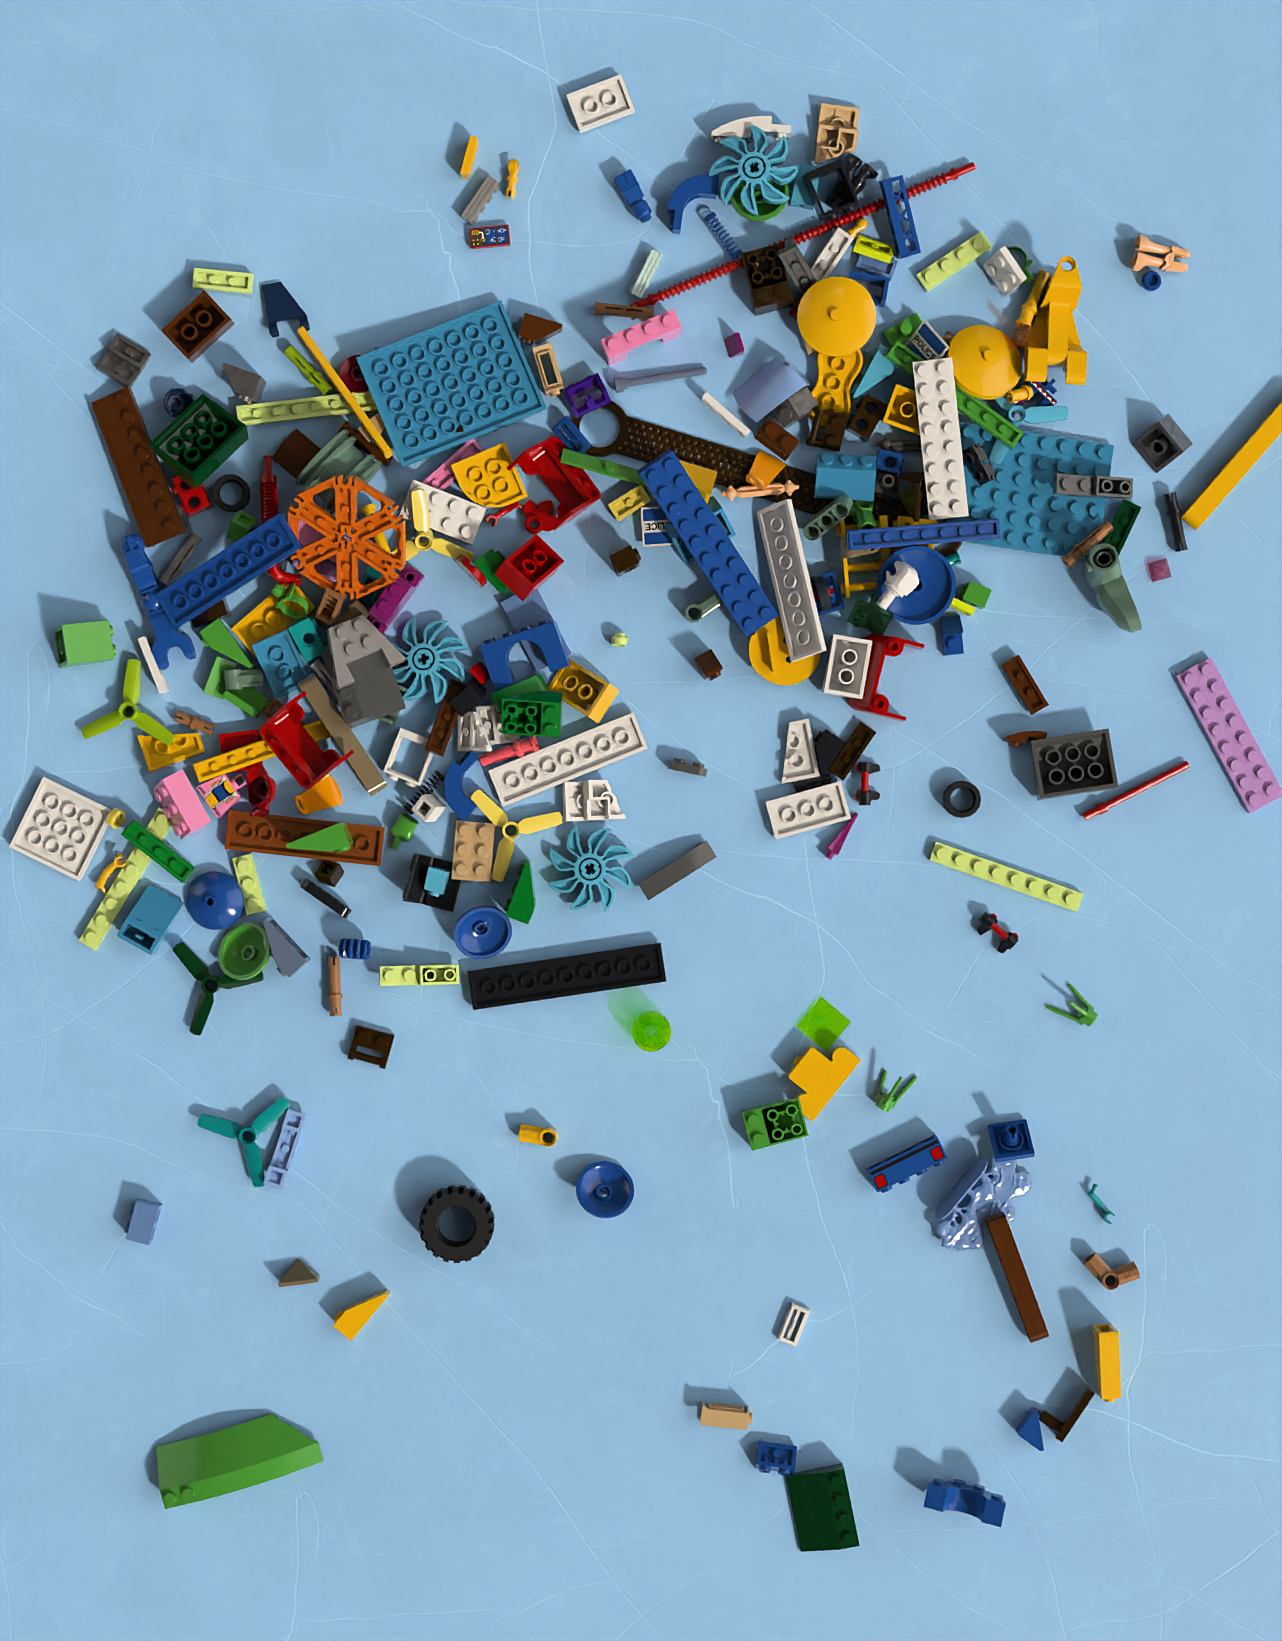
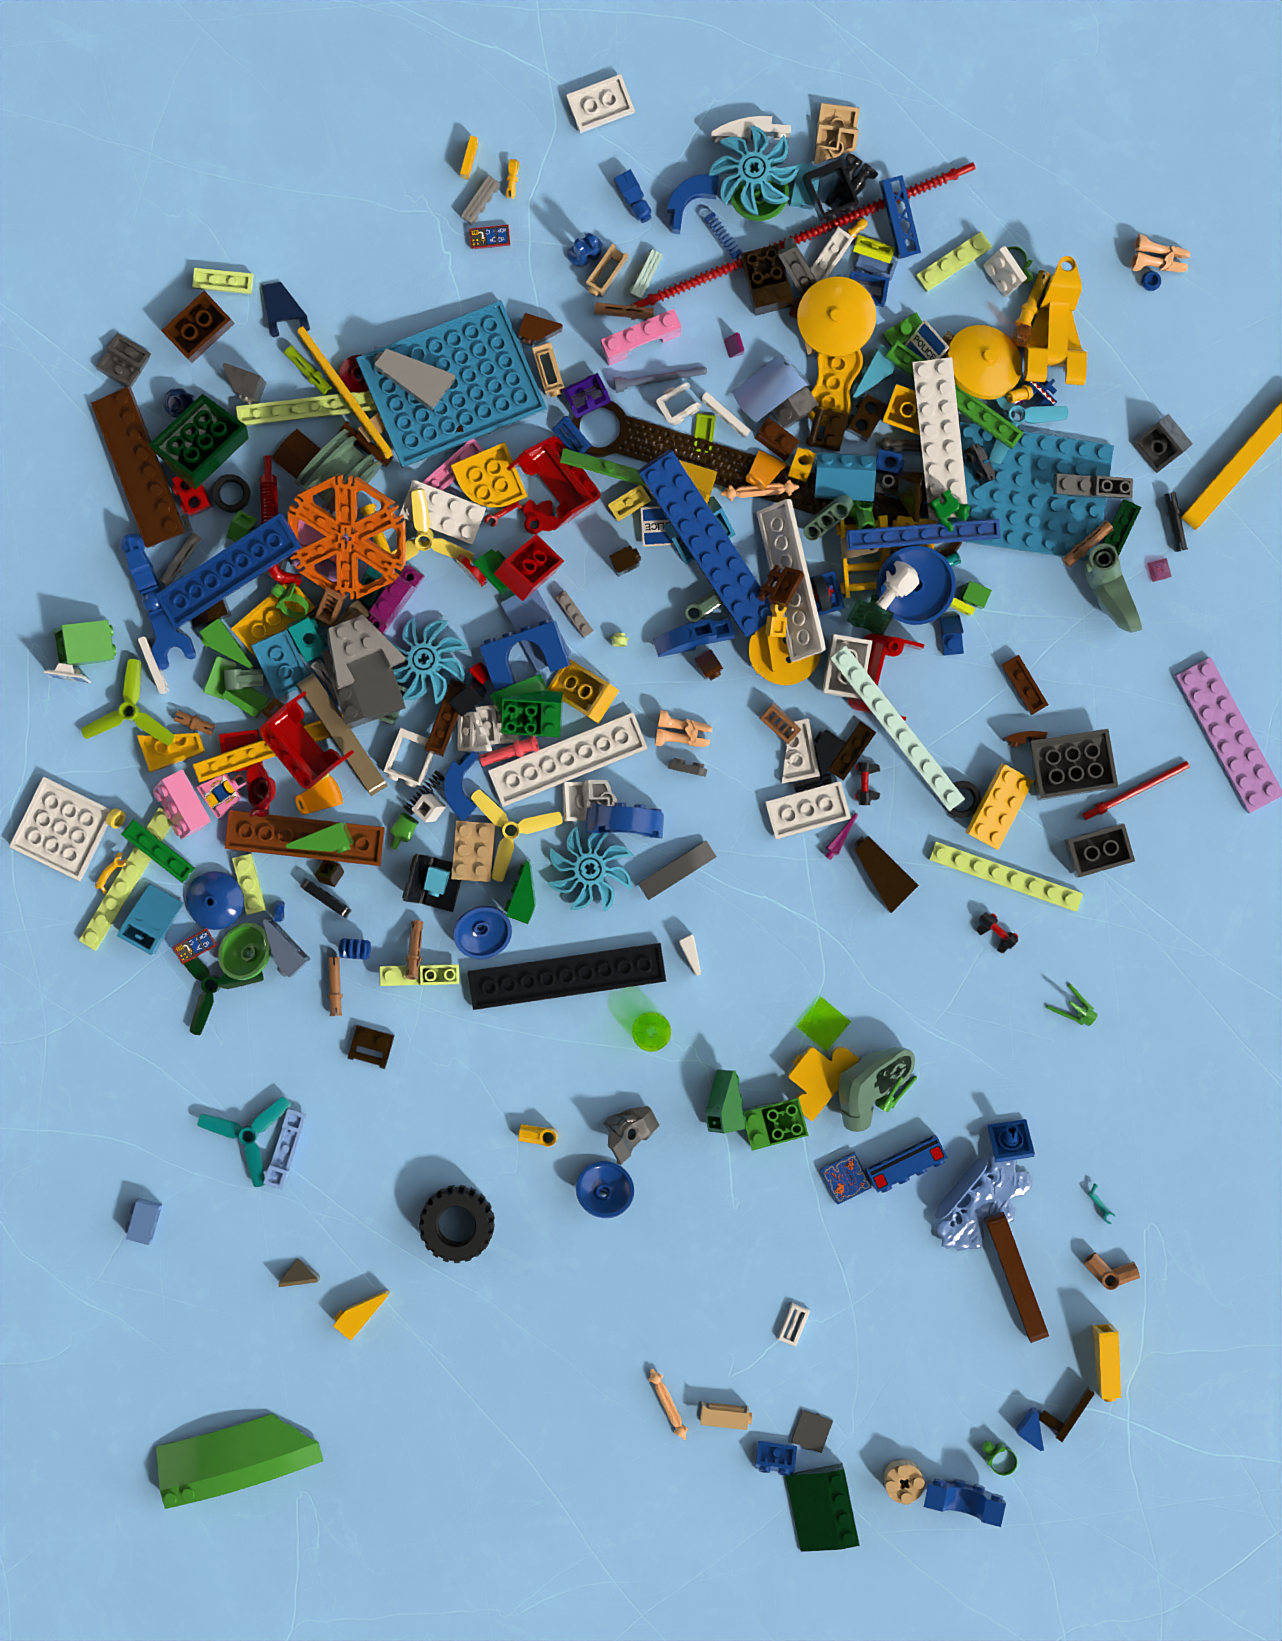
none -> white piece [44,663,91,683]
none -> tile [172,929,217,965]
none -> blue tile [274,901,285,922]
none -> light grey slope [374,349,456,411]
none -> medium nougat pin [405,920,424,980]
none -> light grey piece [556,591,594,638]
none -> blue piece [568,233,603,267]
none -> blue brick [585,803,664,839]
none -> tan window [586,243,629,297]
none -> dark grey piece [603,1106,659,1165]
none -> light nougat wheel [648,1368,688,1440]
none -> blue slope [653,618,735,657]
none -> light nougat piece [655,709,712,747]
none -> white piece [656,383,702,425]
none -> white slope [679,934,701,976]
none -> lime tile [693,413,716,453]
none -> green slope [705,1069,746,1134]
none -> reddish brown plate [757,565,804,608]
none -> medium nougat slope [759,702,801,744]
none -> yellow plate [765,603,787,637]
none -> yellow brick [788,447,816,482]
none -> dark grey piece [791,1410,833,1453]
none -> blue tile [820,1152,872,1205]
none -> light aqua plate [829,645,965,811]
none -> sand green piece [838,1047,915,1132]
none -> dark brown slope [853,836,919,913]
none -> tan brick [883,1459,925,1505]
none -> green animal [928,489,970,532]
none -> yellow plate [965,763,1034,850]
none -> bright green piece [981,1440,1017,1476]
none -> dark grey brick [1064,823,1135,878]

